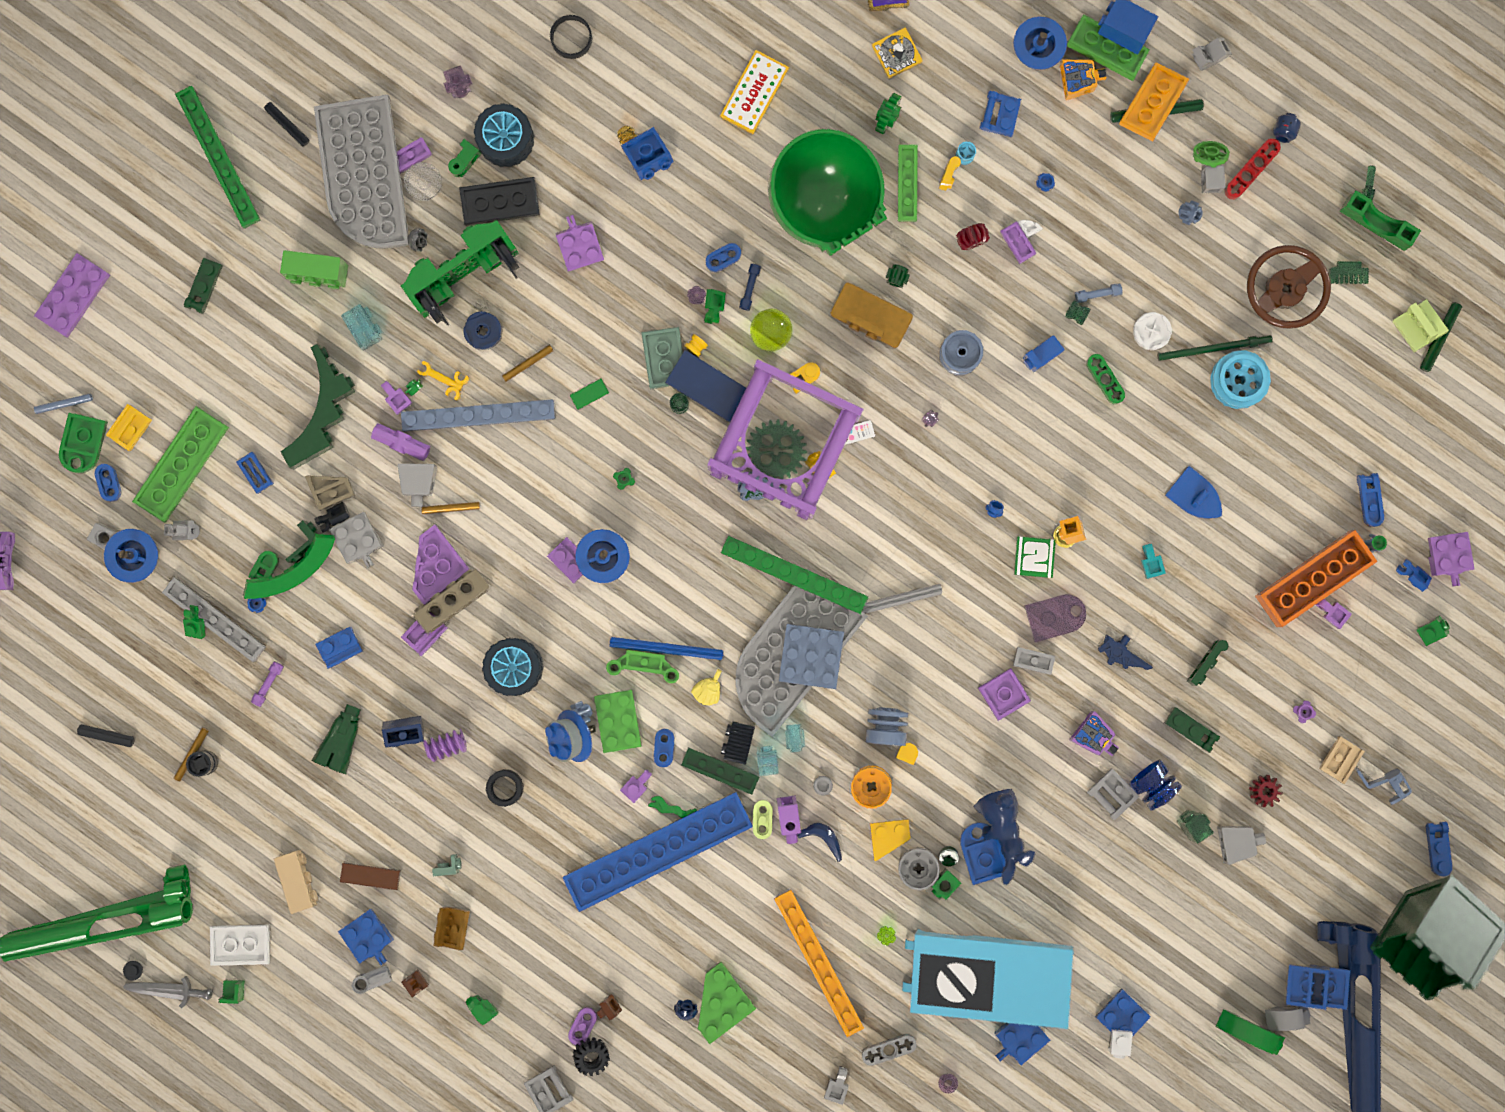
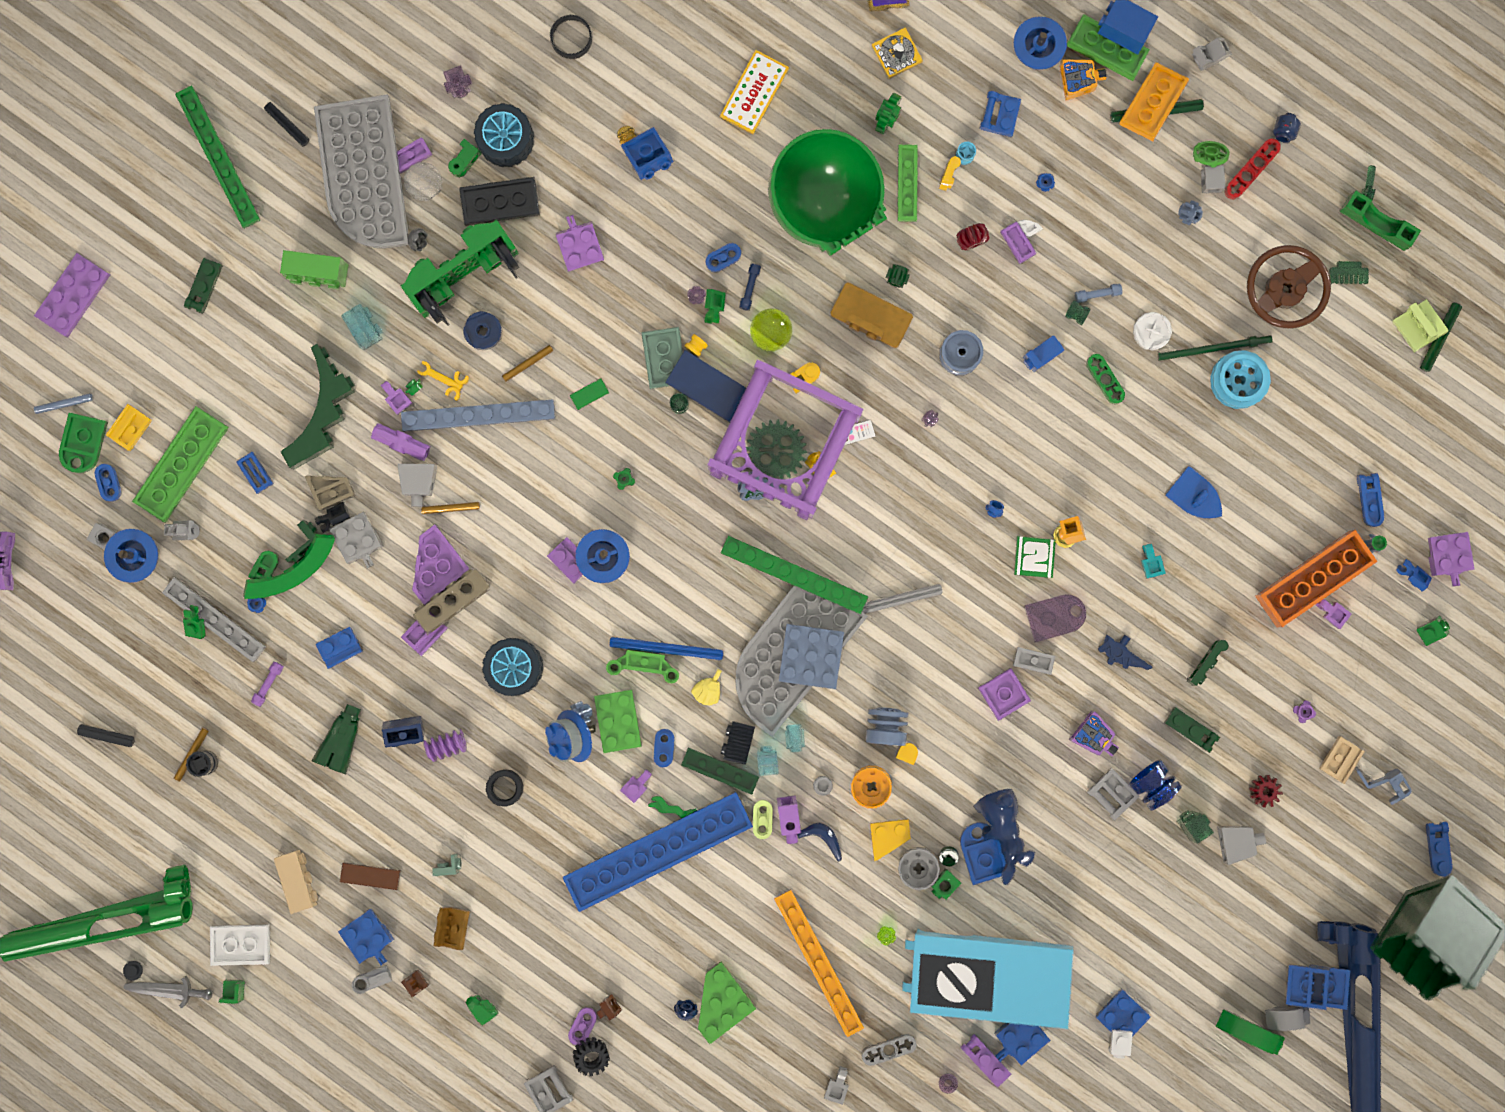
none -> medium lavender plate [960,1034,1012,1088]

